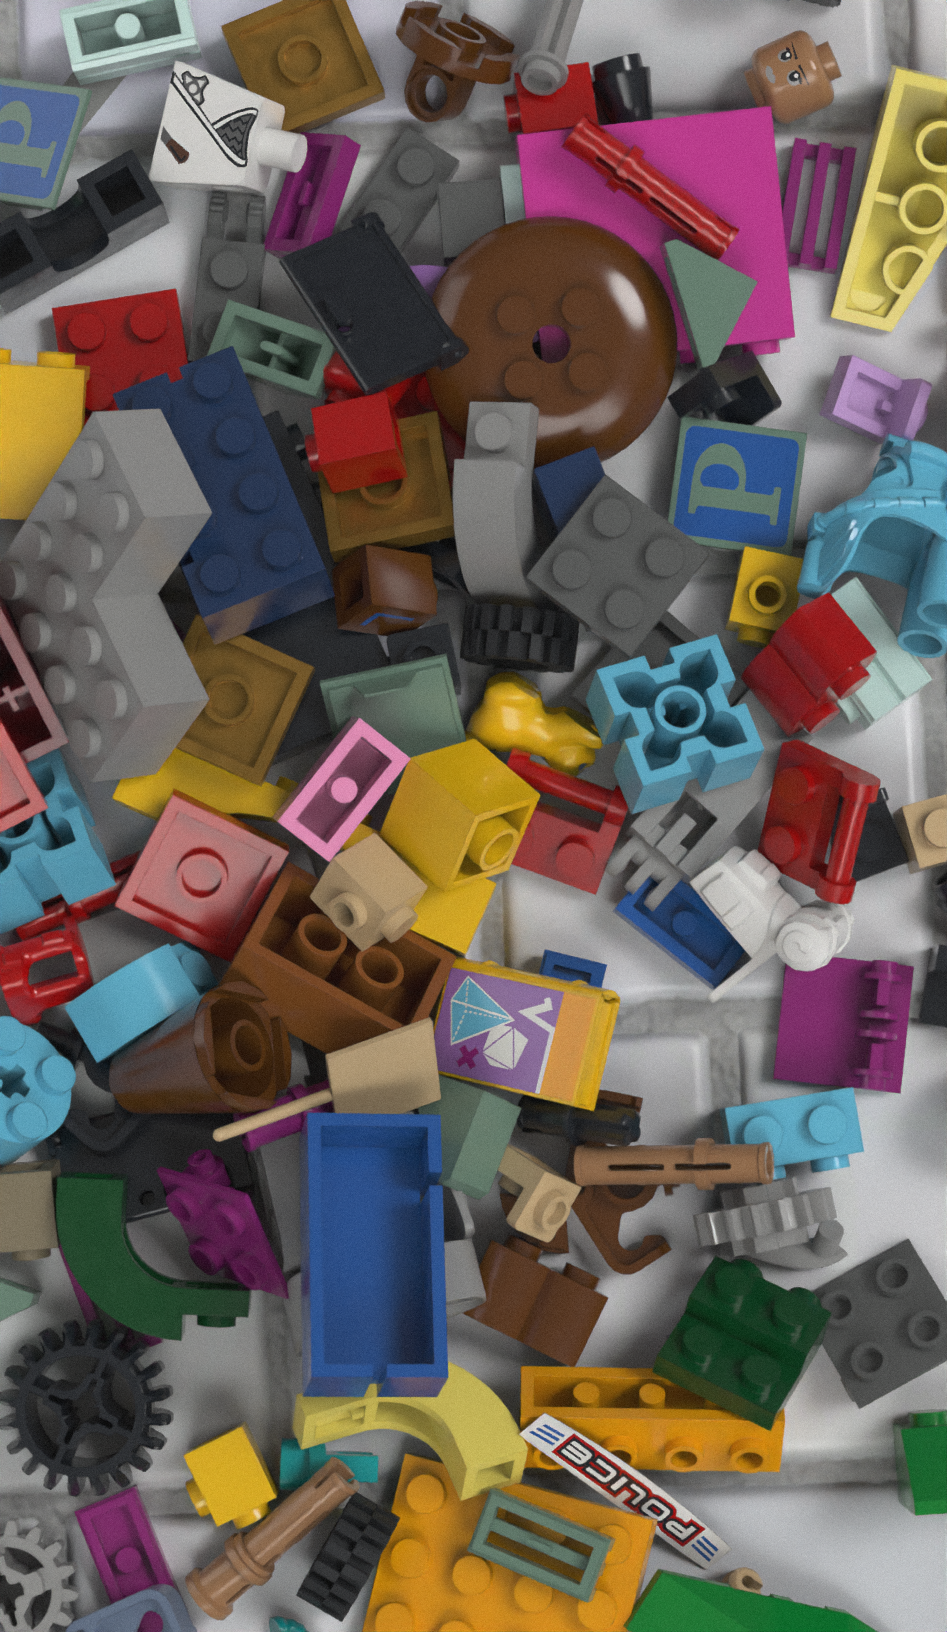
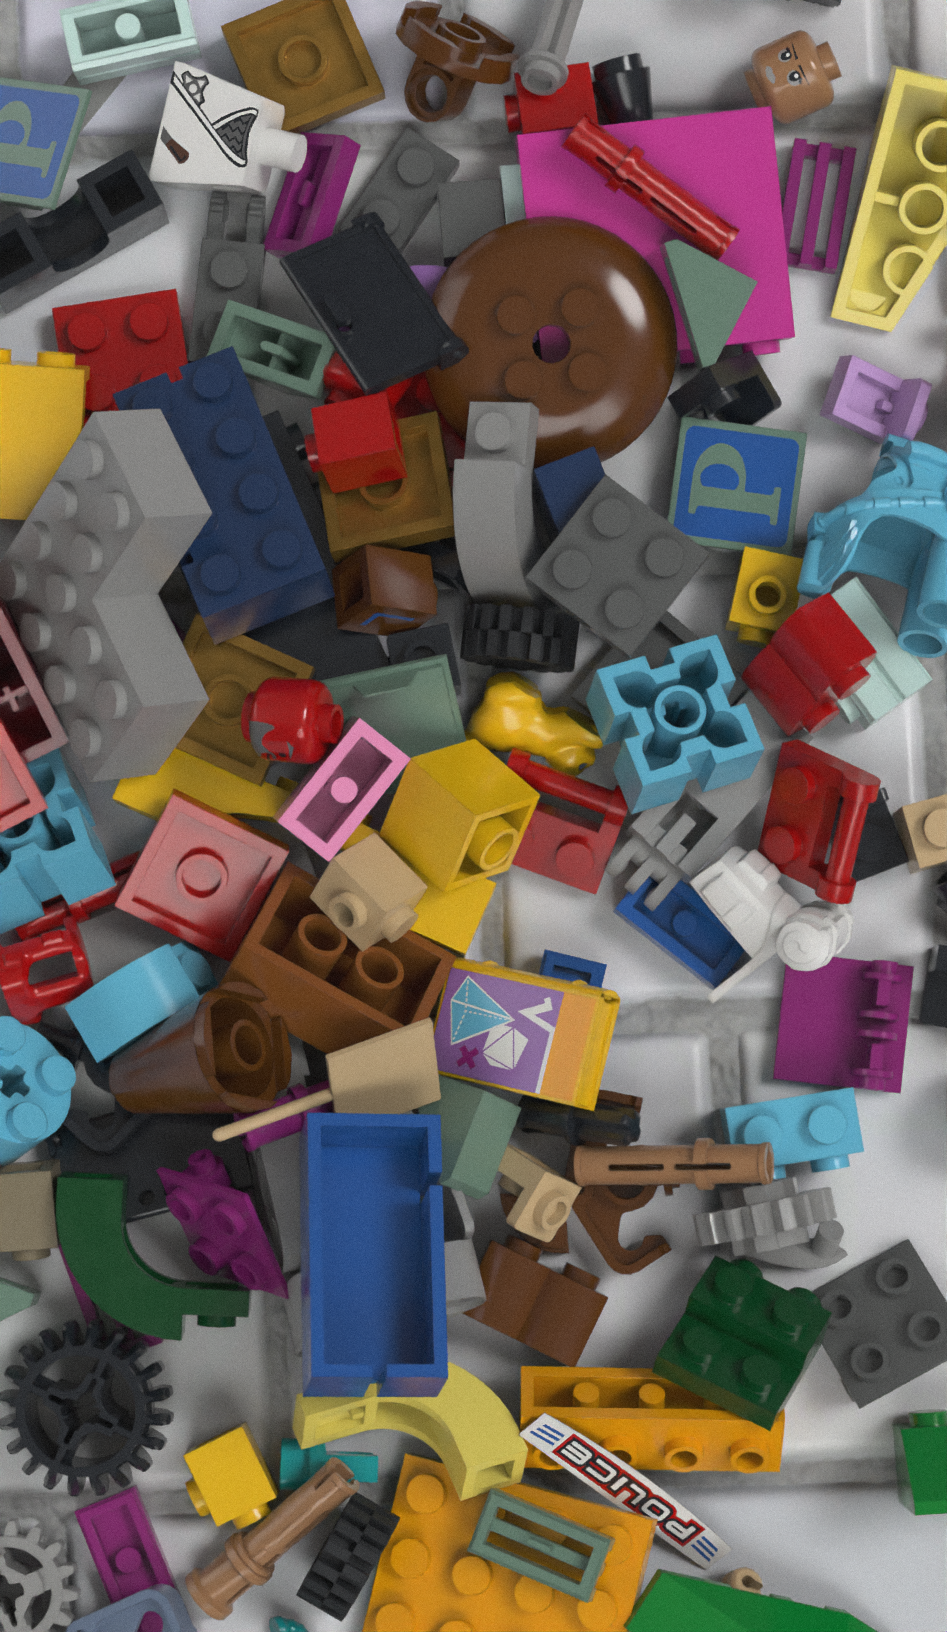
none -> red head [241,676,344,765]

